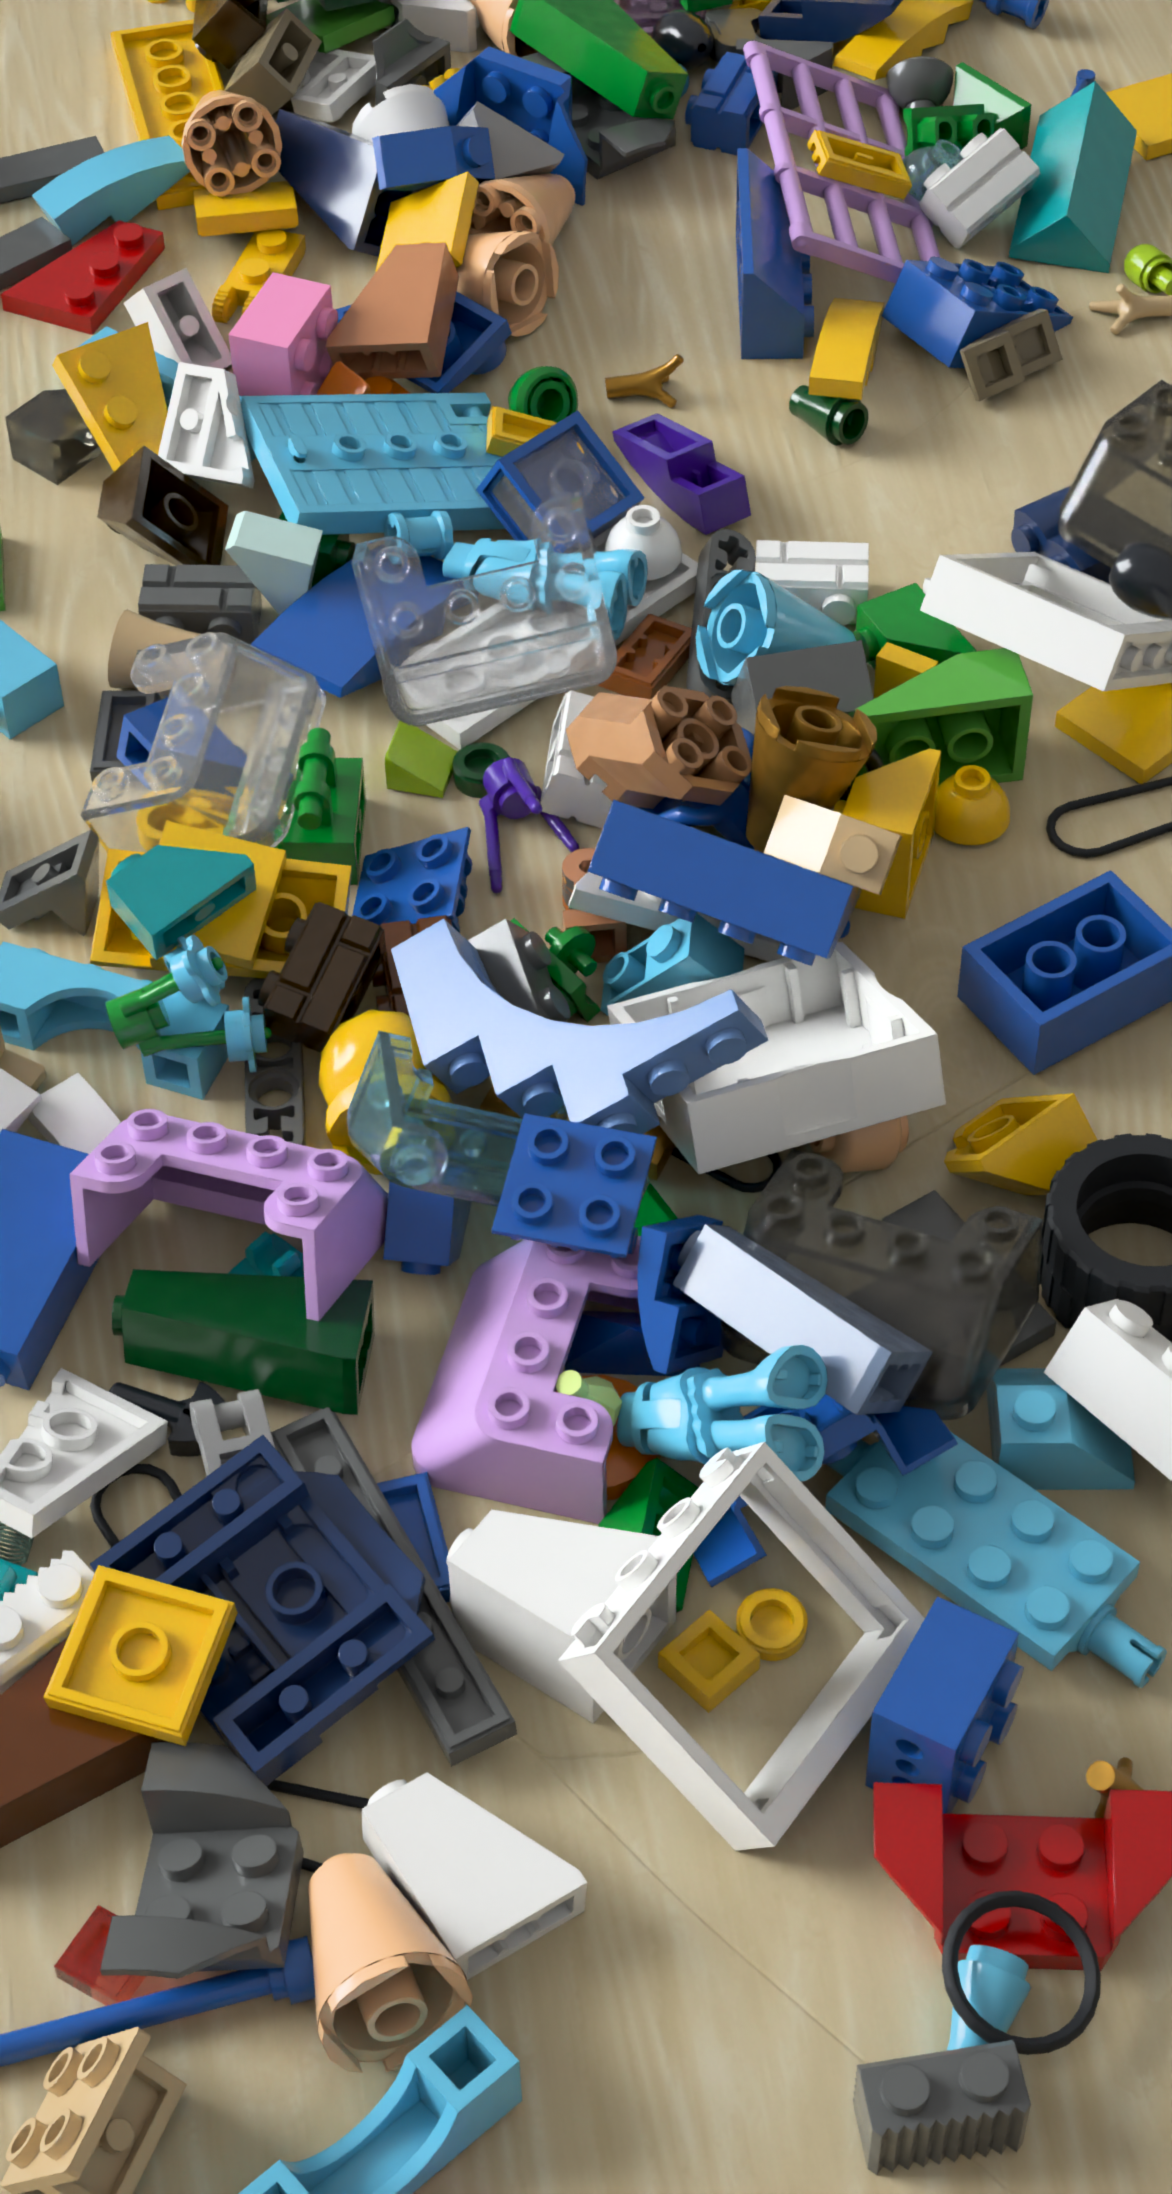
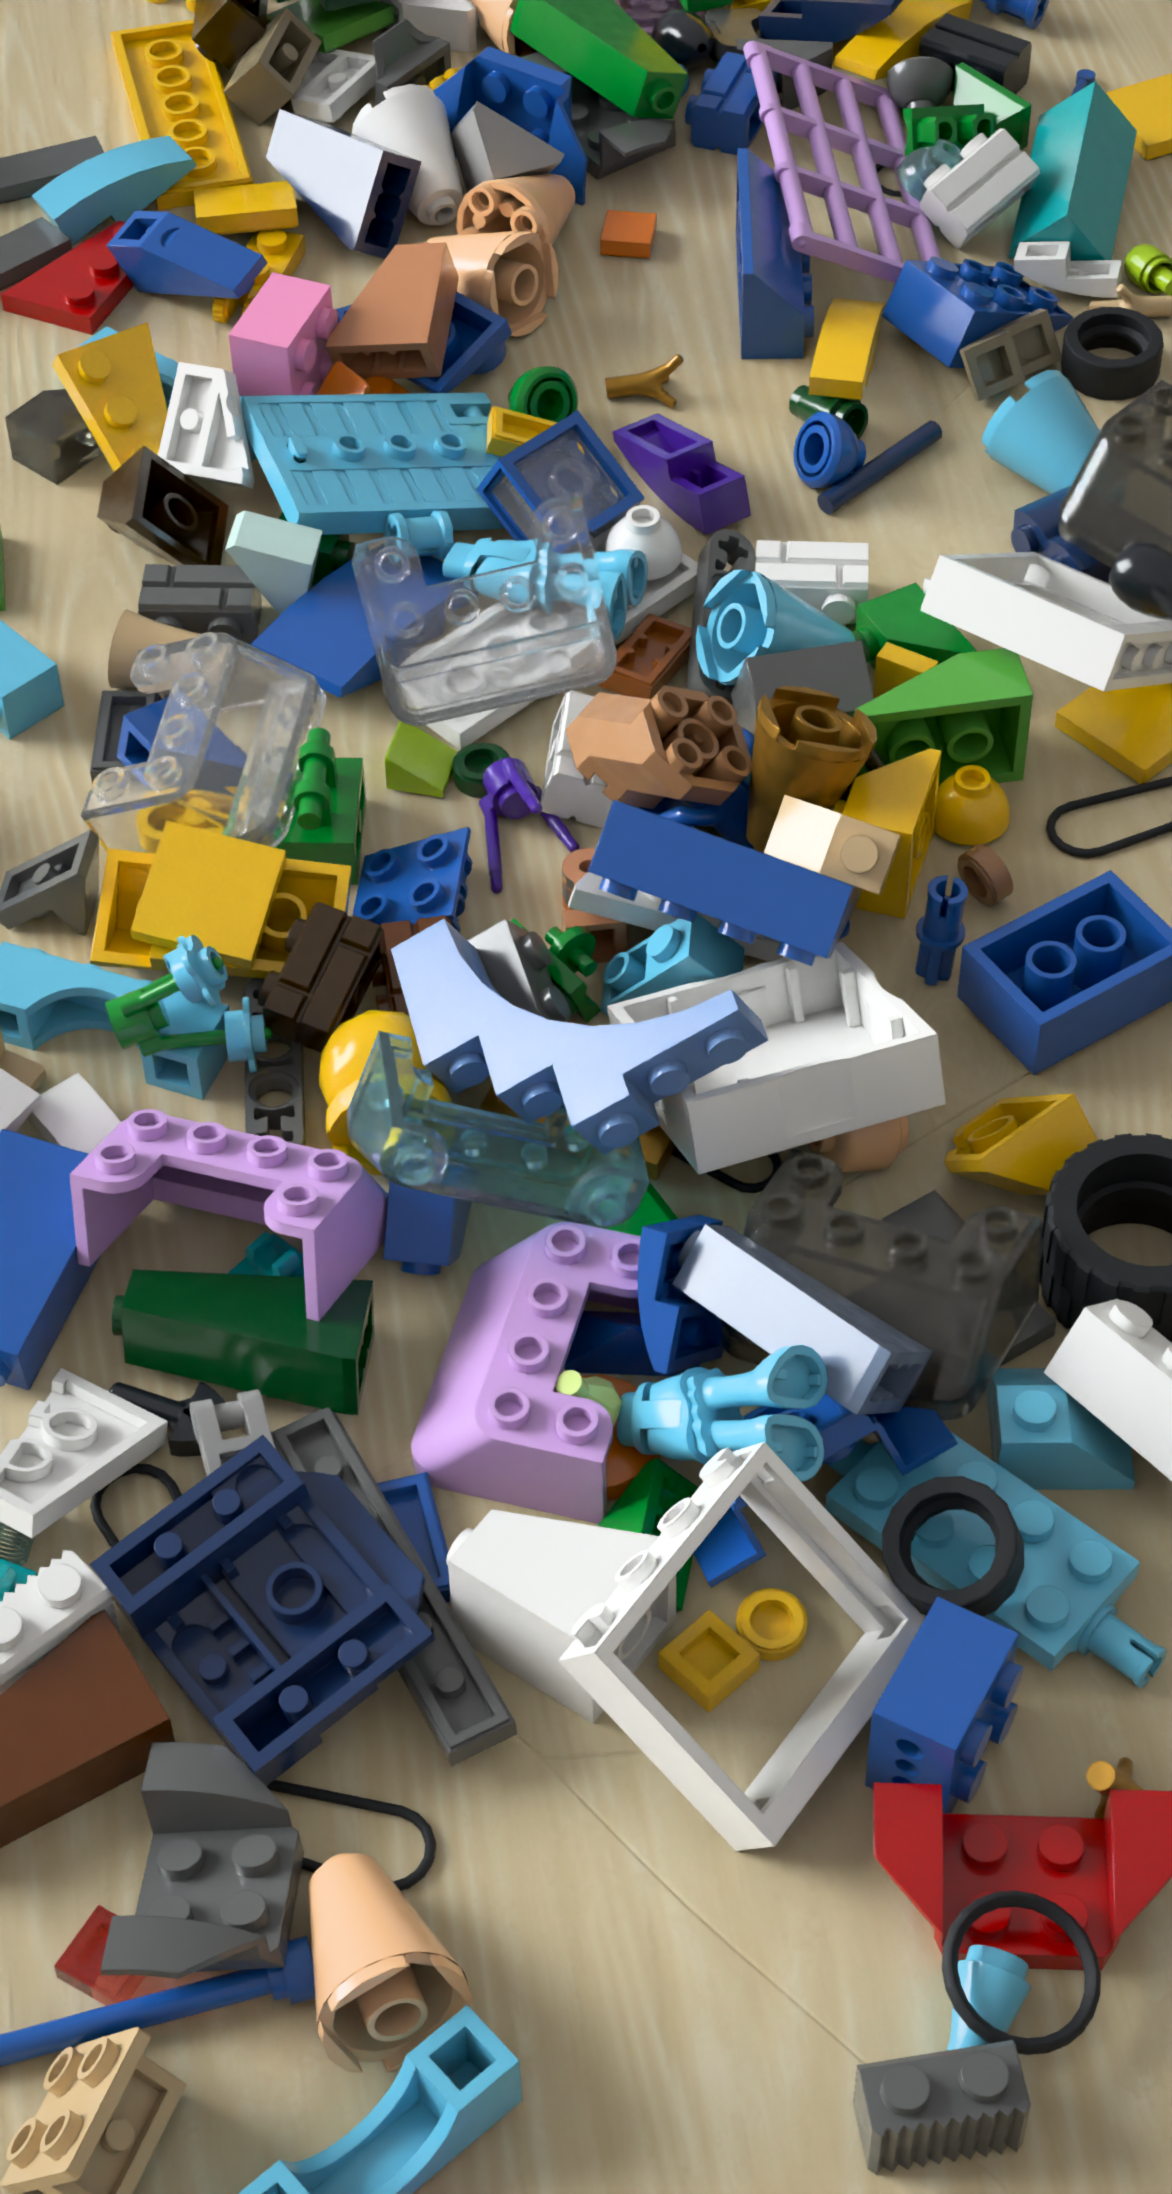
yellow tile [43,1565,238,1746] -> none
teal slope [106,845,256,961] -> none
white slope [124,268,232,369] -> none
light nougat cone [181,90,282,197] -> none
white slope [361,1772,587,1980] -> none
blue slope [372,126,495,191] -> none
yellow tile [376,172,479,271] -> none
blue hinge [491,1113,657,1259] -> none
yellow tile [807,130,912,200] -> none
none -> blue slope [106,211,267,299]
none -> orange tile [600,210,657,259]
none -> blue brick [794,412,866,488]
none -> dark blue bar [817,420,942,514]
none -> black tyre [882,1476,1024,1617]
none -> blue axle [915,875,968,986]
none -> black brick [919,13,1032,94]
none -> medium nougat tile [957,844,1013,906]
none -> medium azure cone [982,370,1129,517]
none -> white slope [1014,241,1122,298]
none -> black tyre [1061,307,1164,400]

